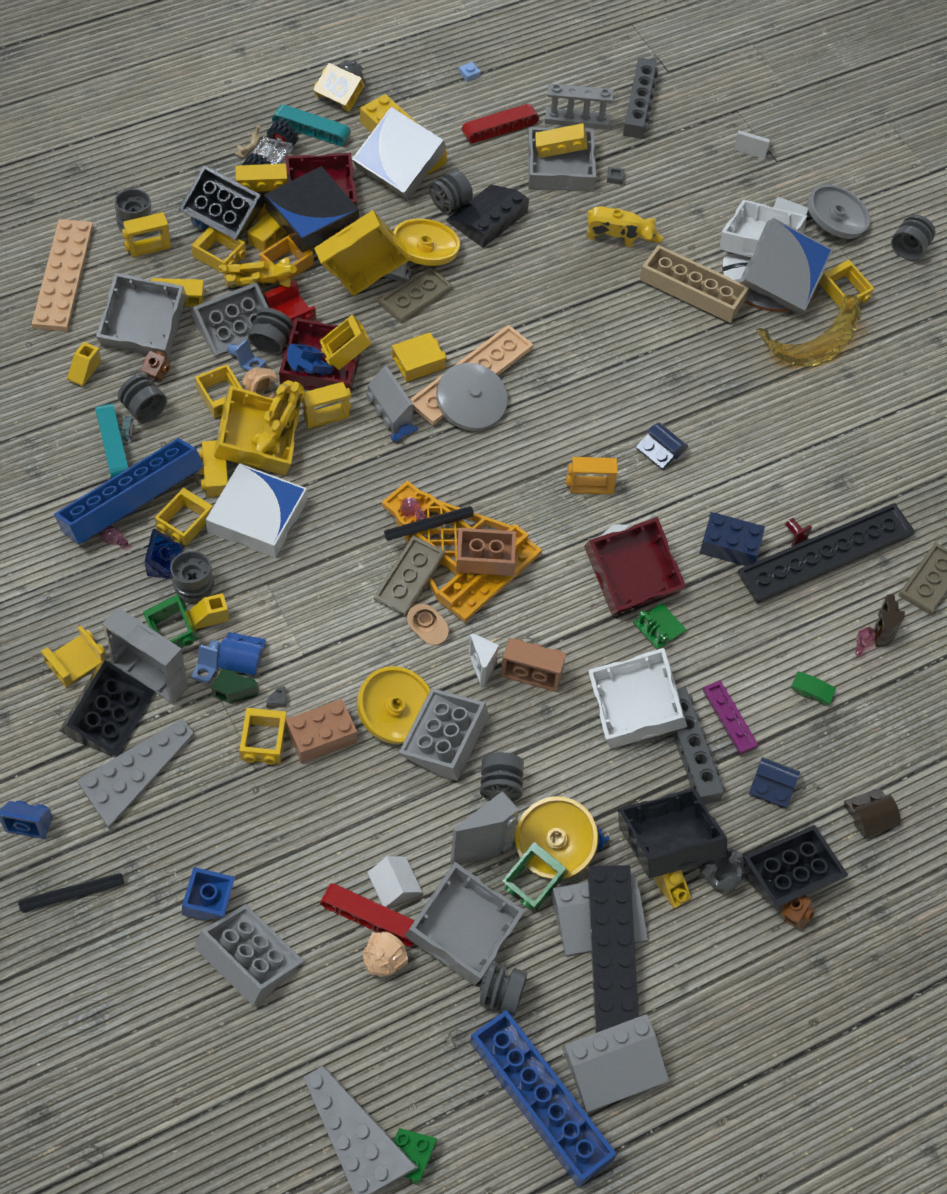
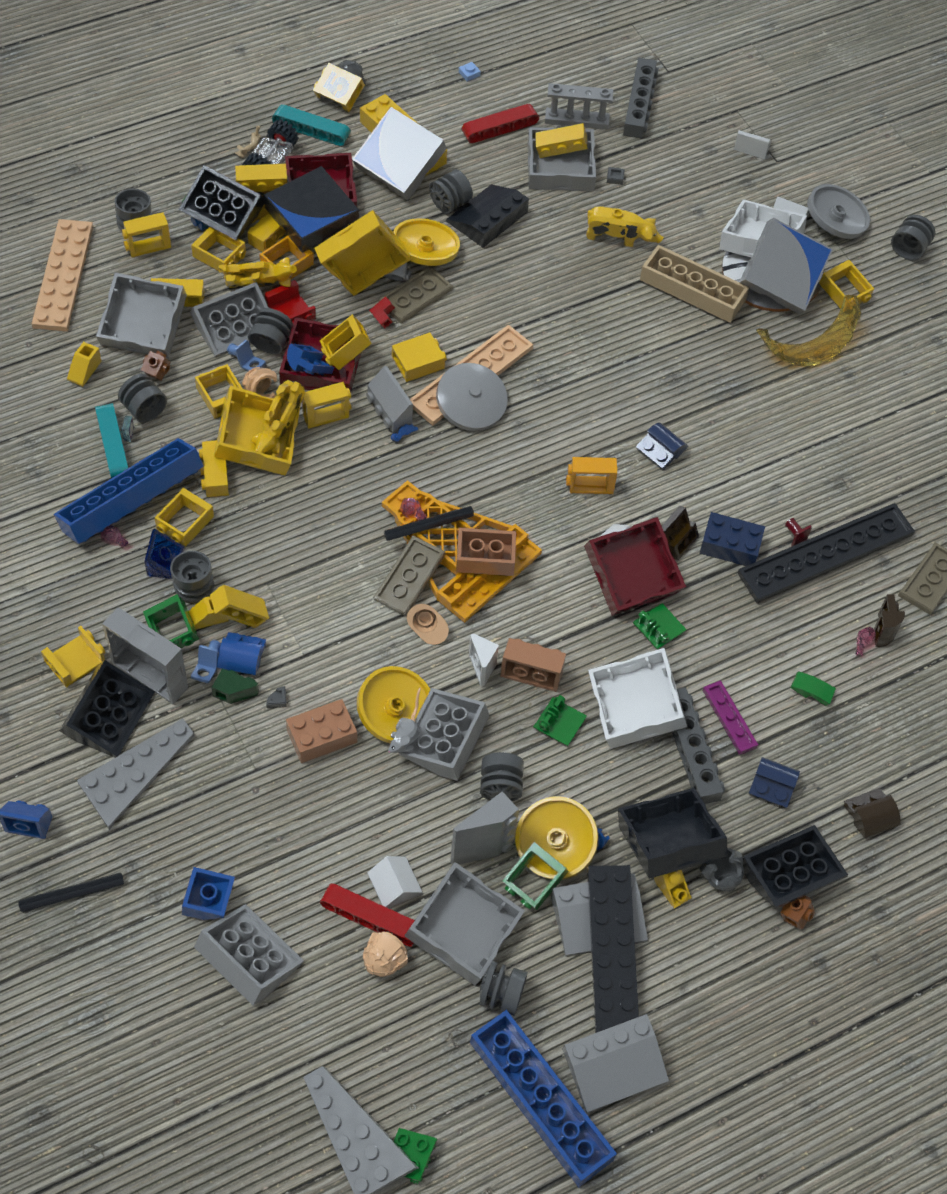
white tile [206,463,308,558] -> none
yellow window [239,708,287,765] -> none
none -> yellow brick [210,585,269,628]
none -> red piece [369,296,395,329]
none -> light grey animal [388,688,421,753]
none -> green hinge [533,695,587,747]
none -> dark brown brick [661,506,699,560]

